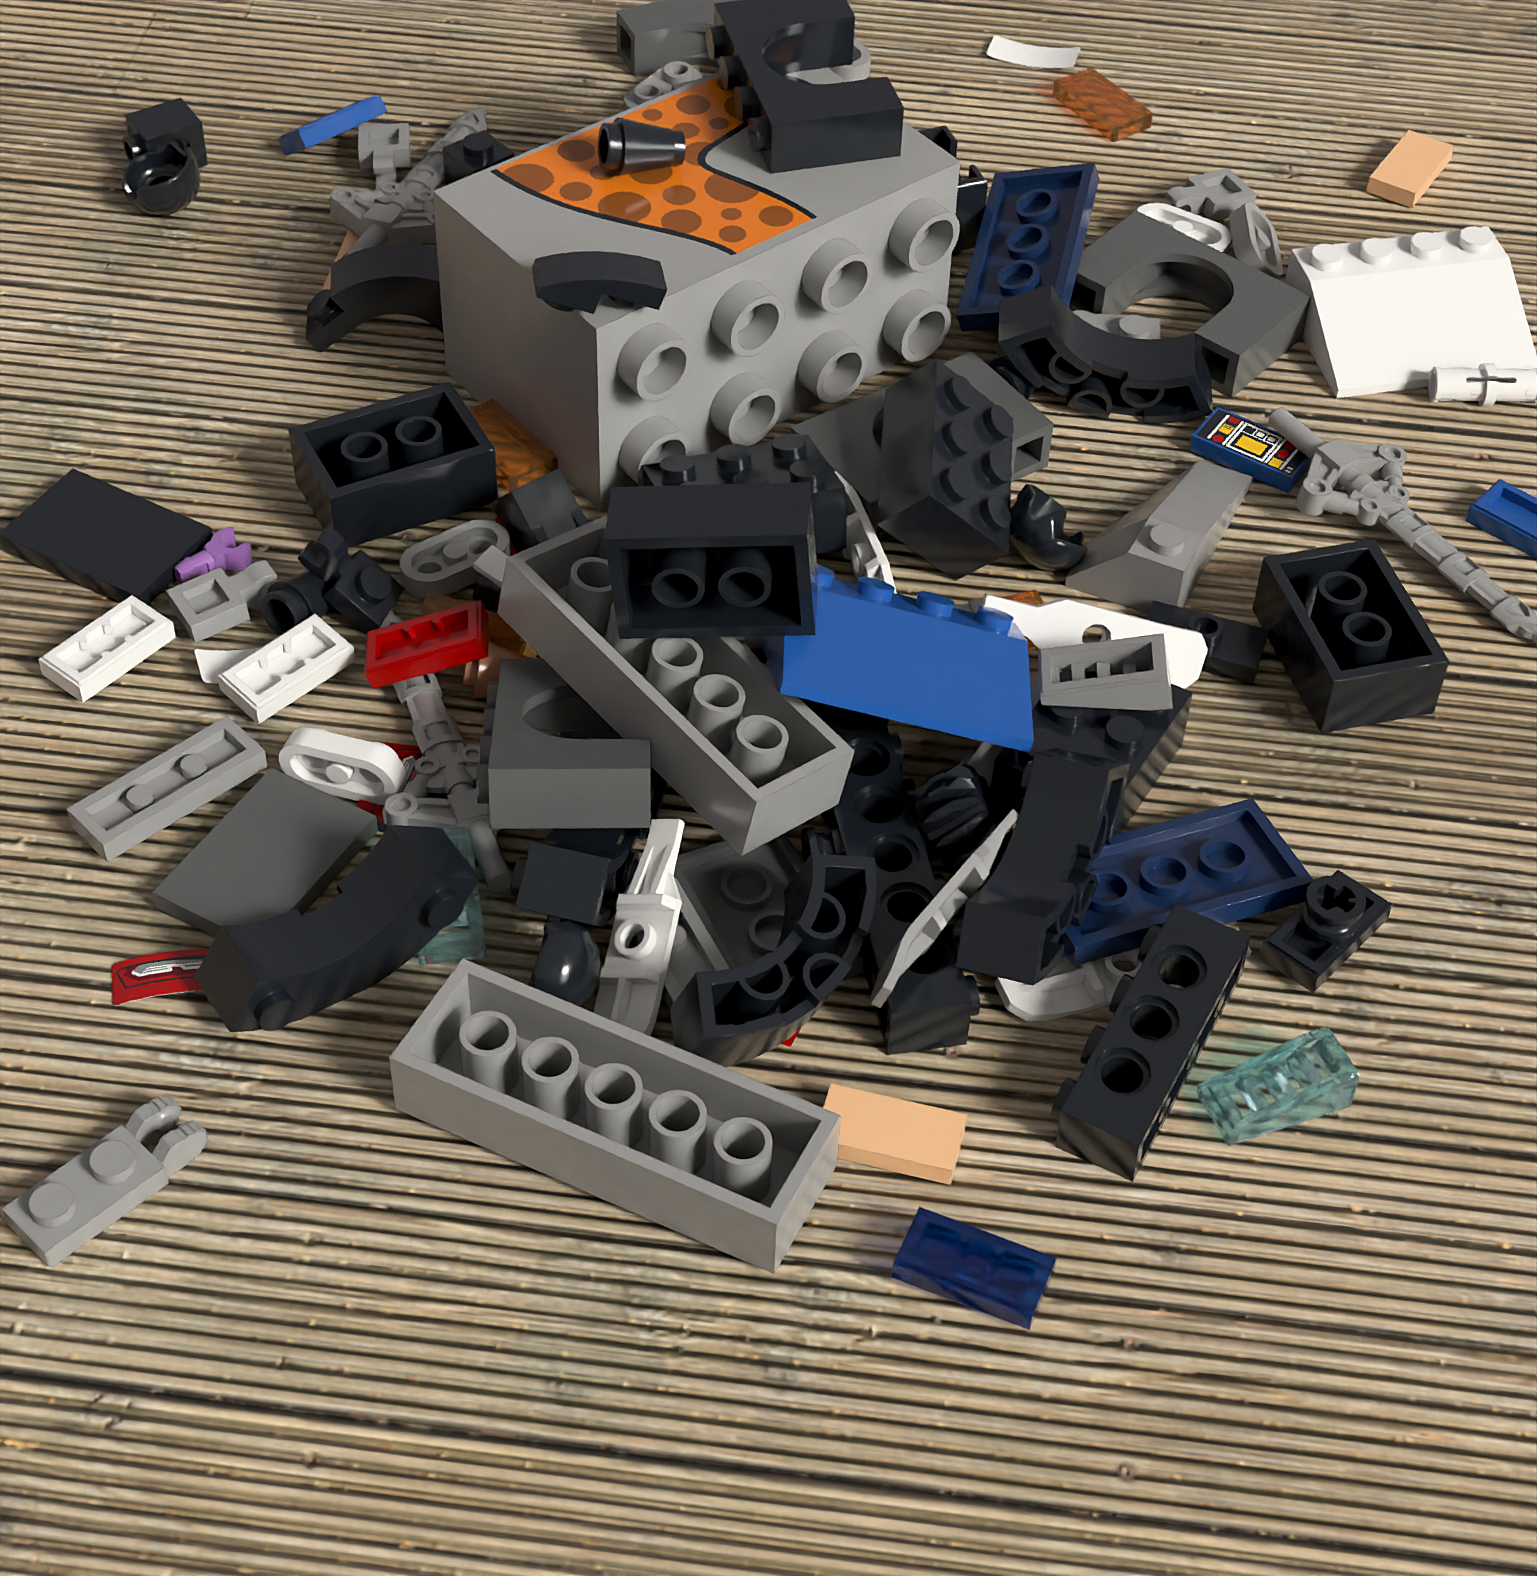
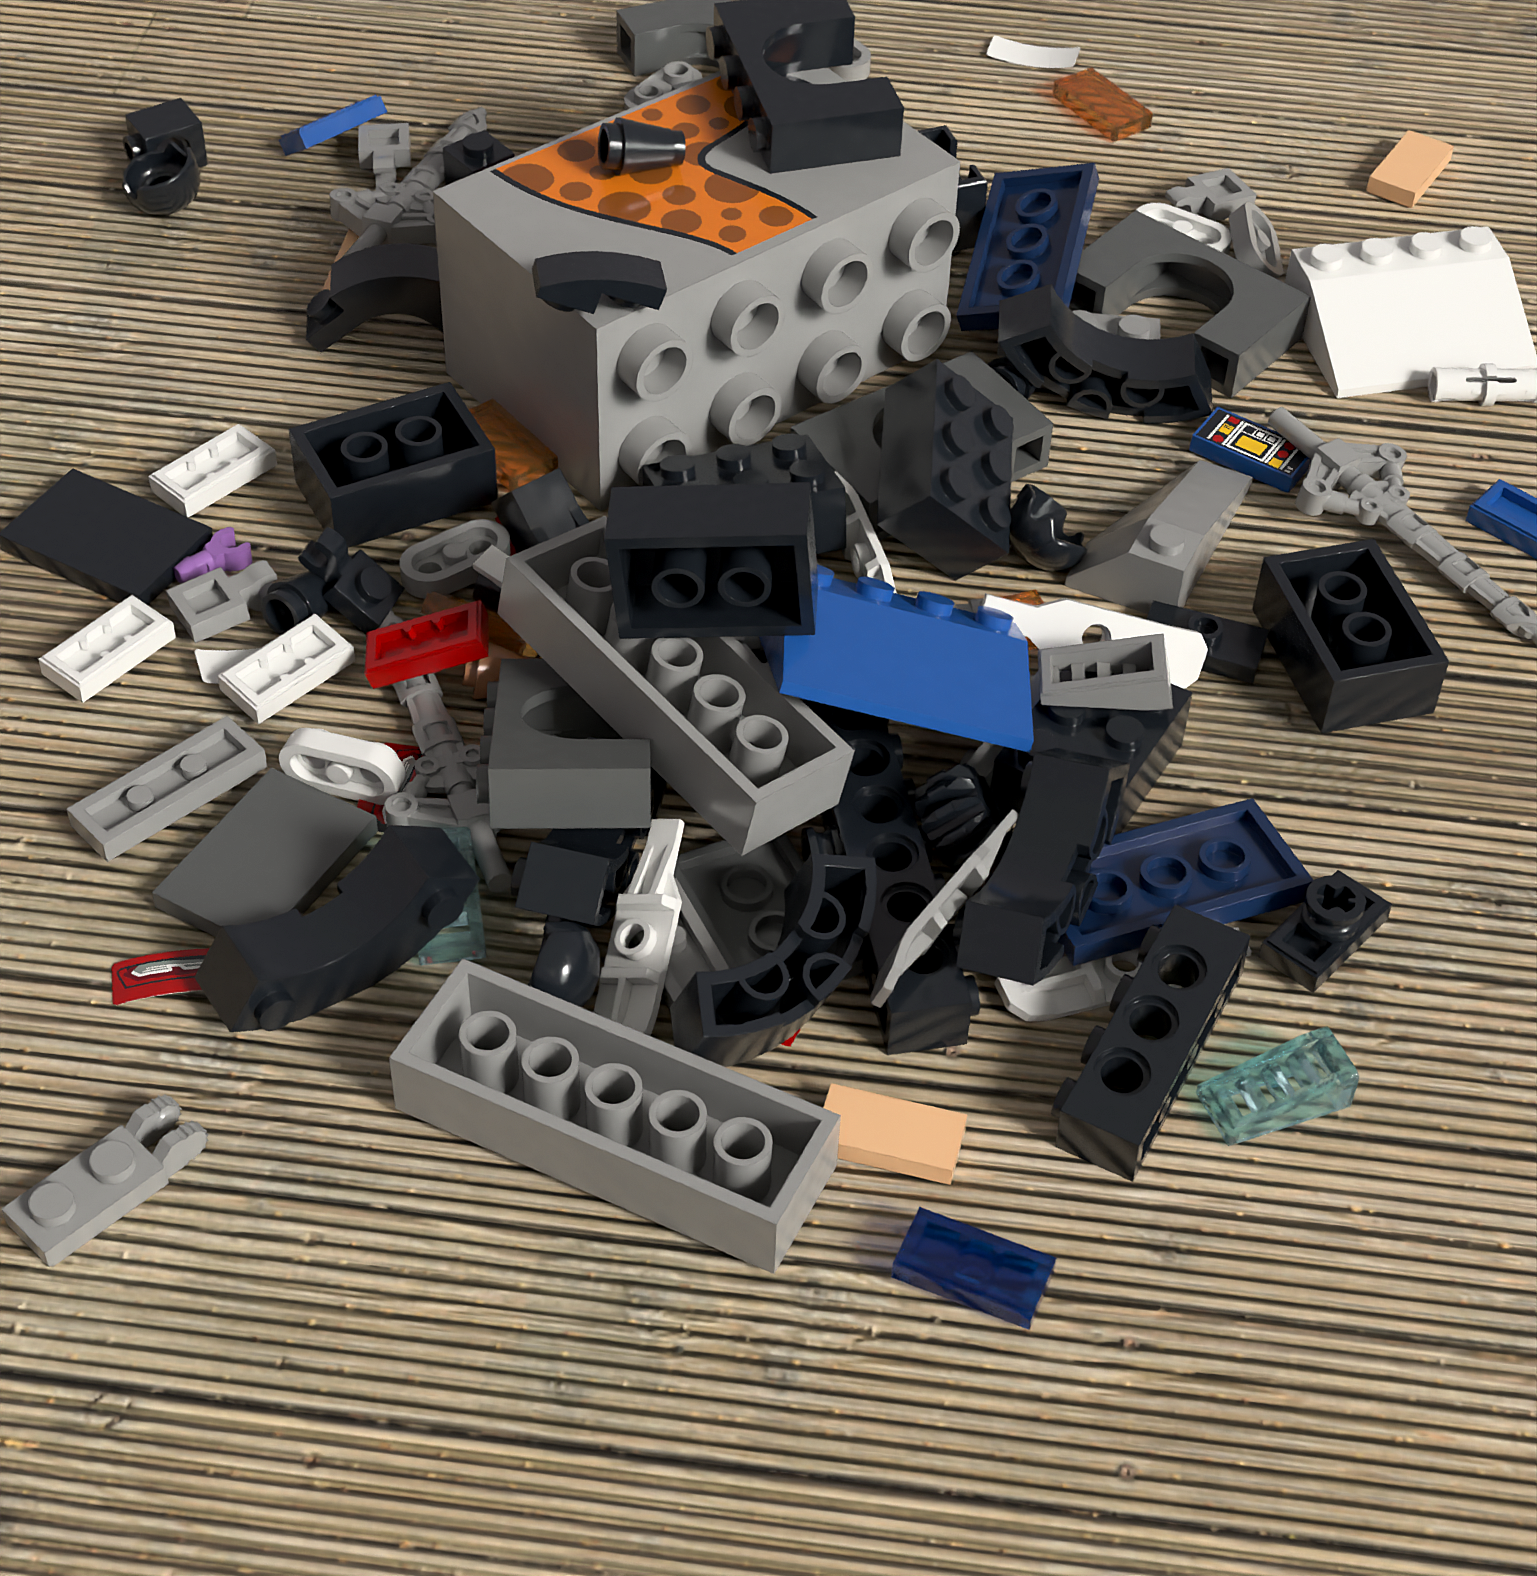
none -> white plate [148,424,277,518]

